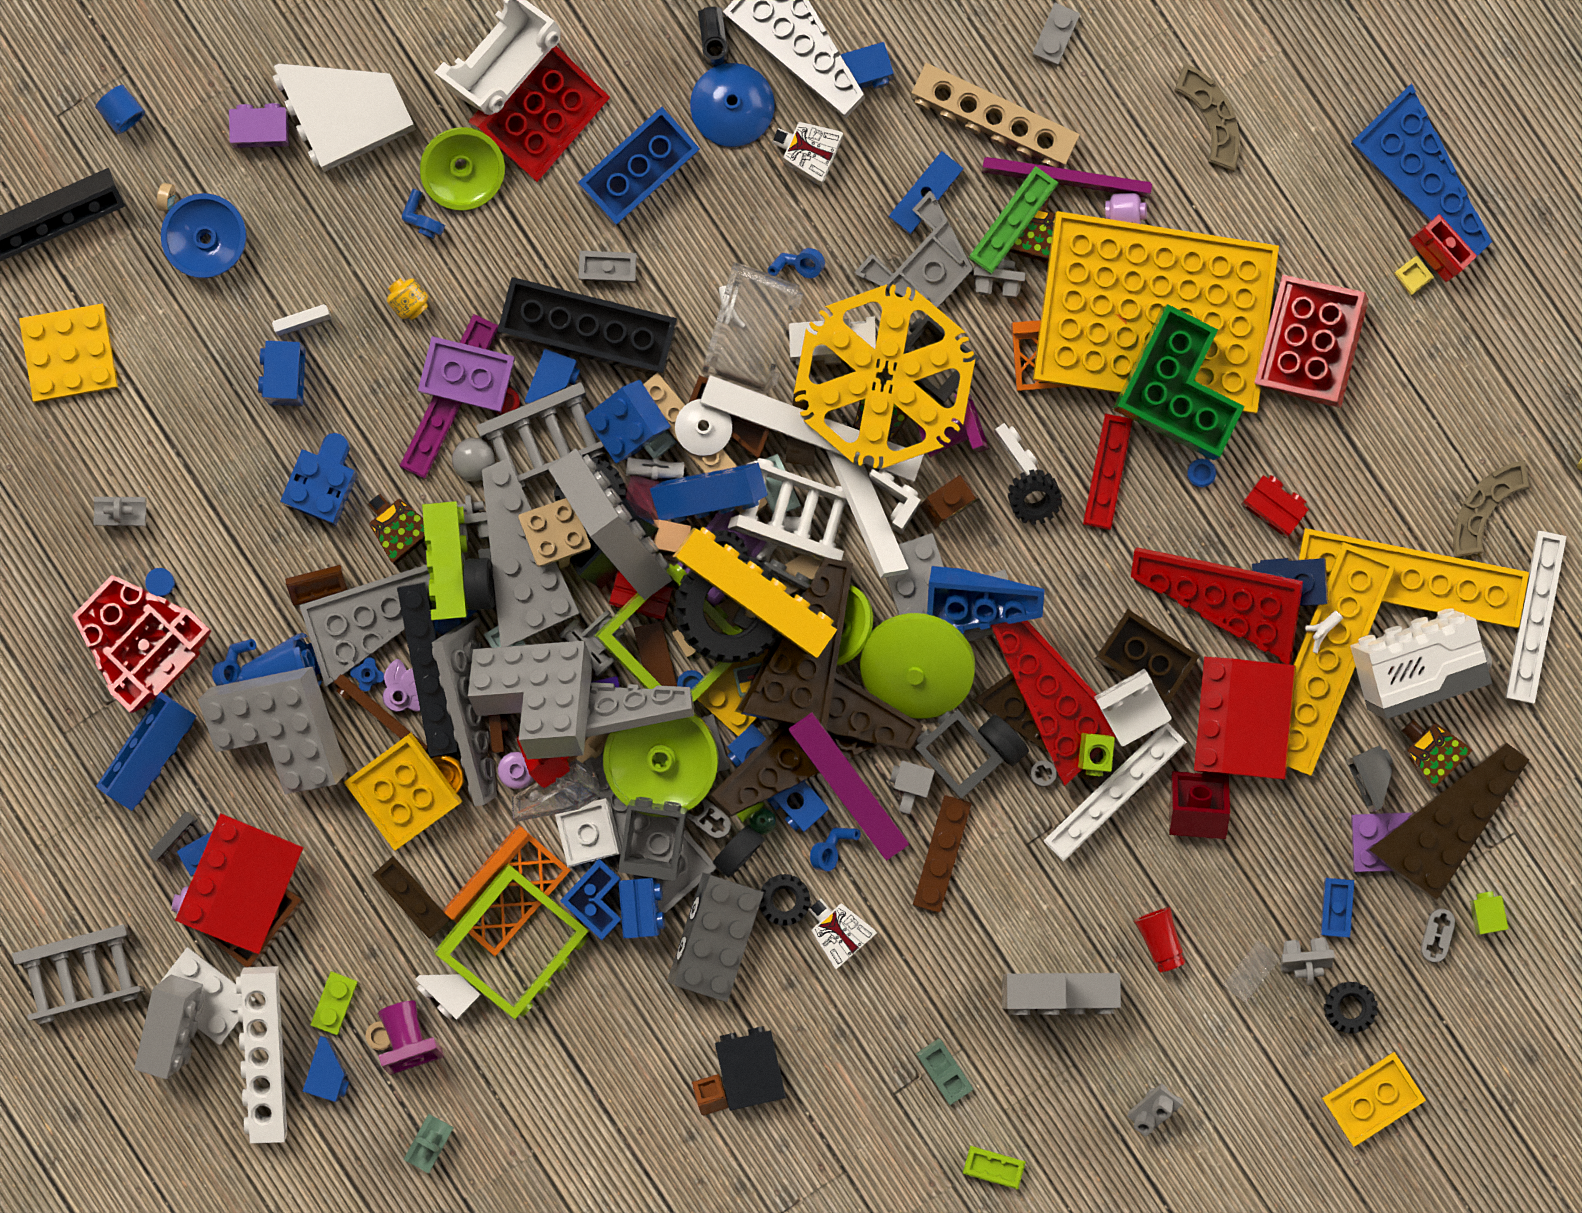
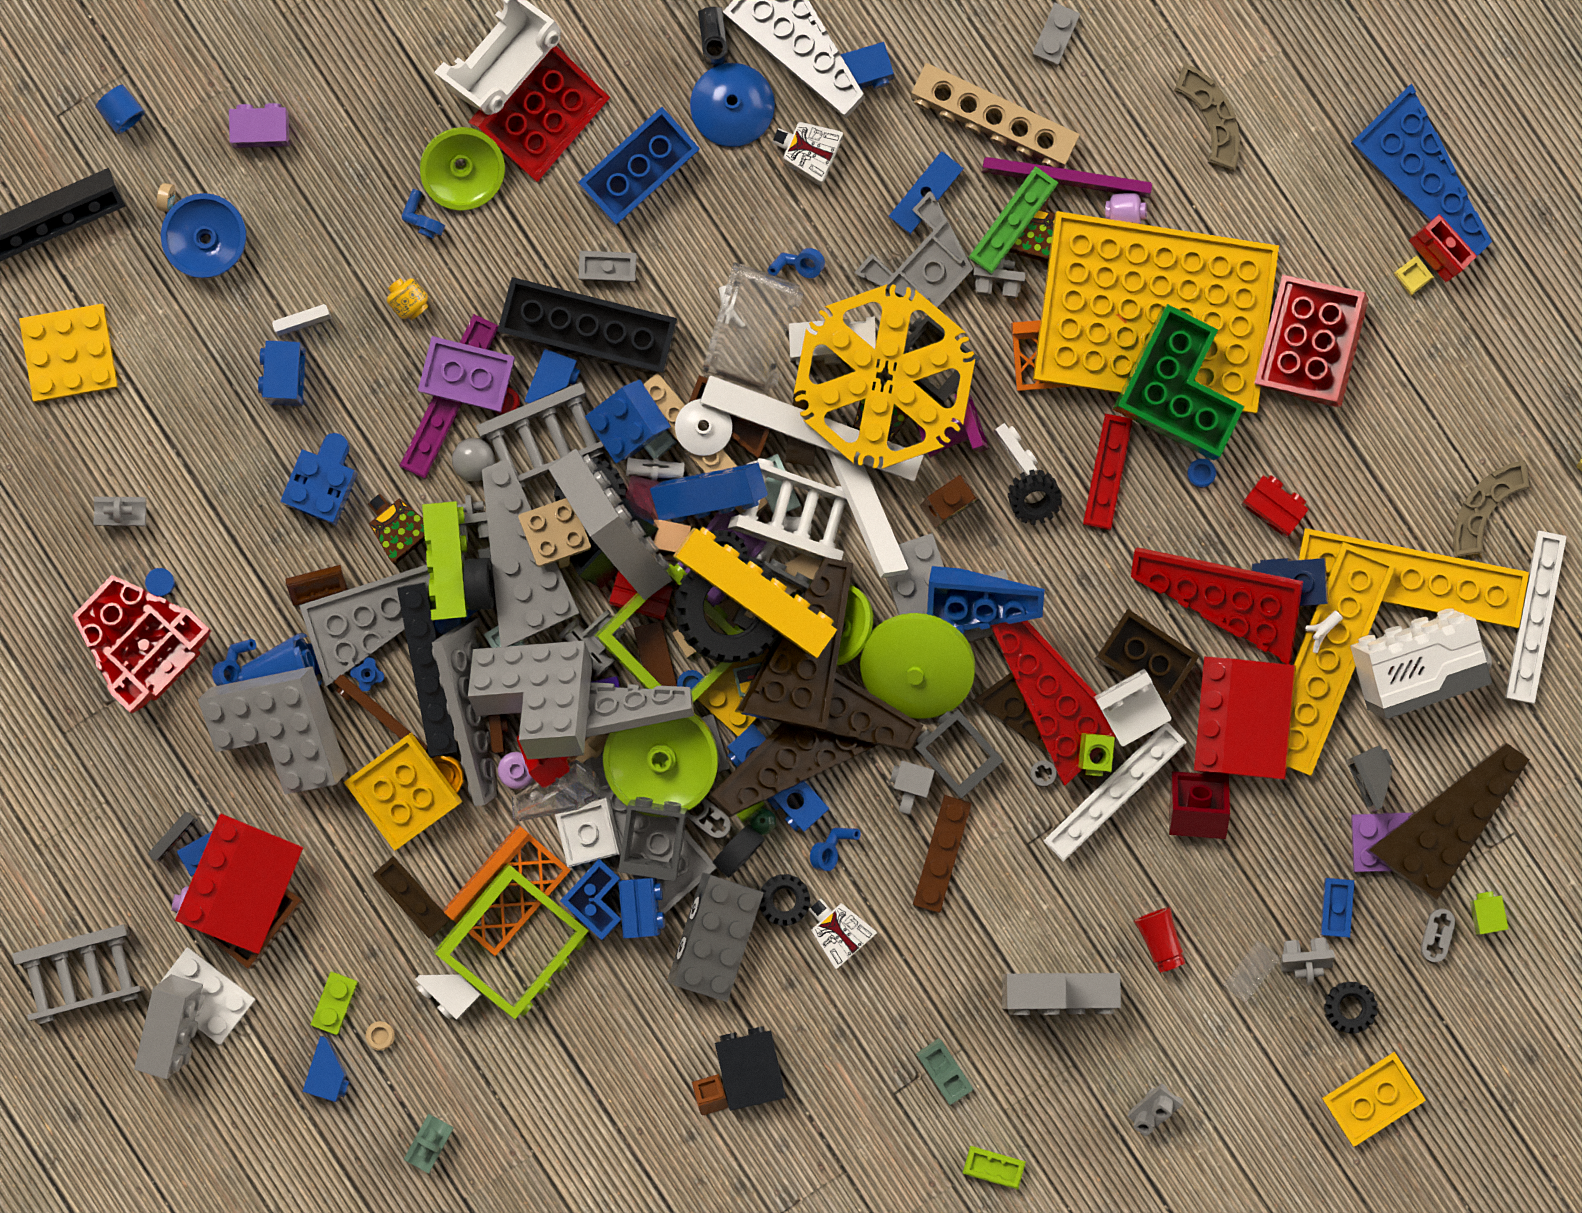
blue brick [96,691,197,811] -> none
white brick [236,966,287,1143] -> none
white slope [273,64,416,172] -> none
magenta plant [377,1000,444,1075] -> none
lavender plate [382,659,420,712] -> none
magenta tile [789,712,910,861] -> none
white bracket [869,469,921,534] -> none
black tyre [978,715,1029,767] -> none
reddish brown torso [1401,719,1473,790] -> none

